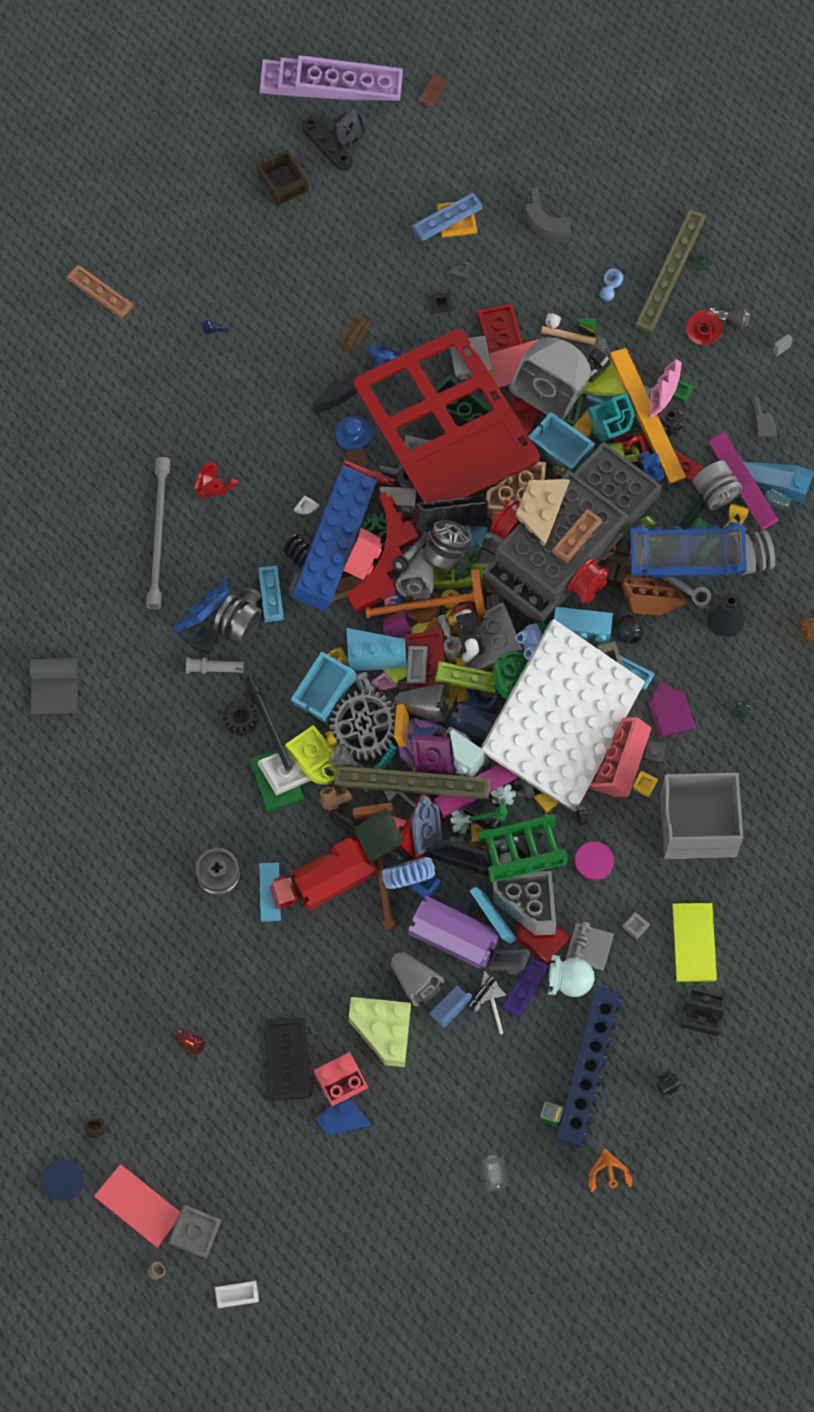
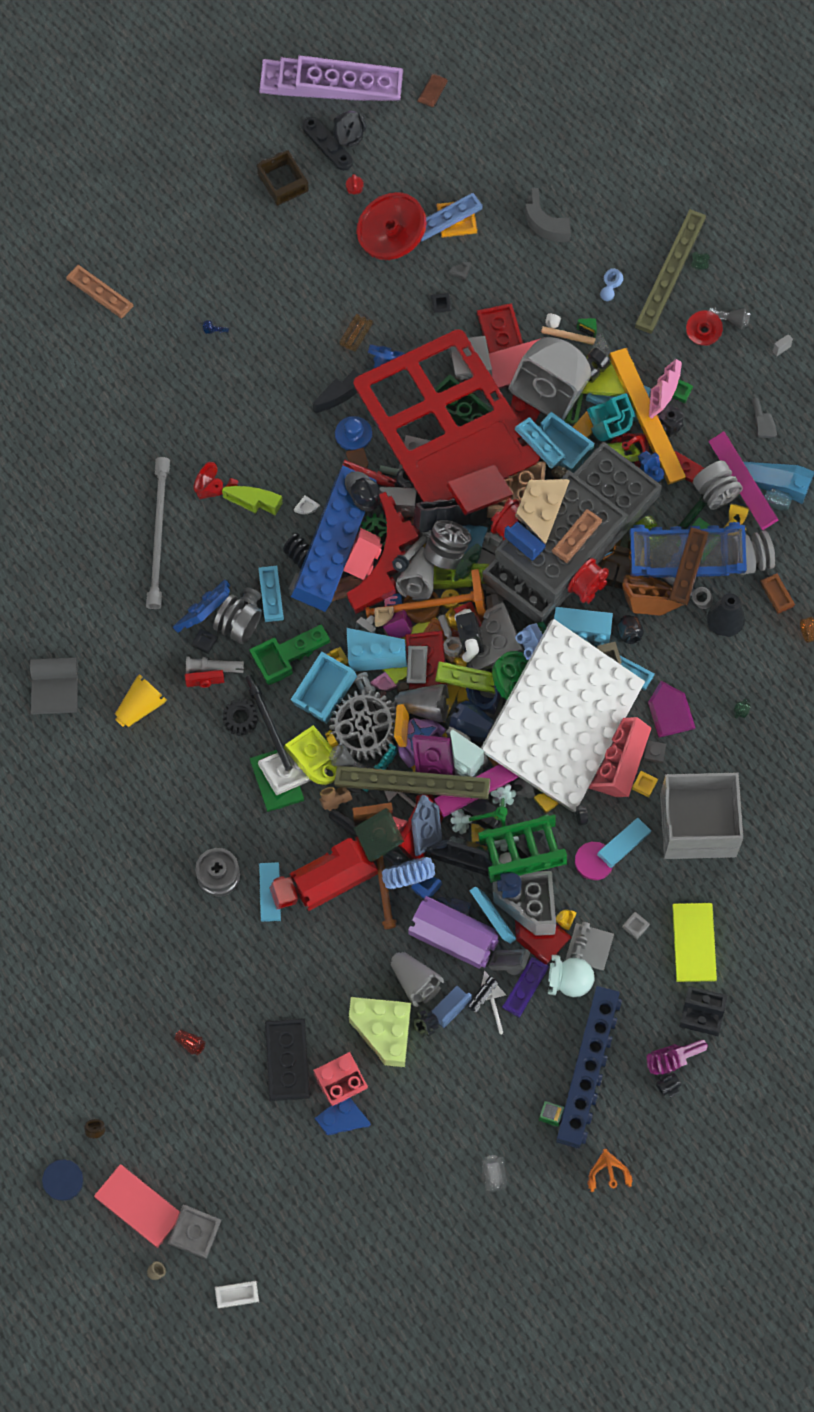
none -> yellow cone [115,674,167,727]
none -> red plate [185,670,225,688]
none -> lime slope [222,486,283,516]
none -> green plate [249,624,330,685]
none -> black piece [344,471,380,512]
none -> red tile [346,174,364,194]
none -> light grey tile [355,615,376,633]
none -> red dish [357,193,426,260]
none -> tan tile [374,606,394,627]
none -> black gear [414,1010,439,1036]
none -> red tile [446,465,513,515]
none -> dark blue plate [497,873,521,899]
none -> blue panel [504,521,546,561]
none -> medium azure tile [515,417,566,469]
none -> yellow tile [556,910,576,930]
none -> medium azure tile [597,818,651,868]
none -> magenta gear [647,1039,708,1075]
none -> reddish brown tile [669,527,709,605]
none -> dark orange tile [760,573,795,614]

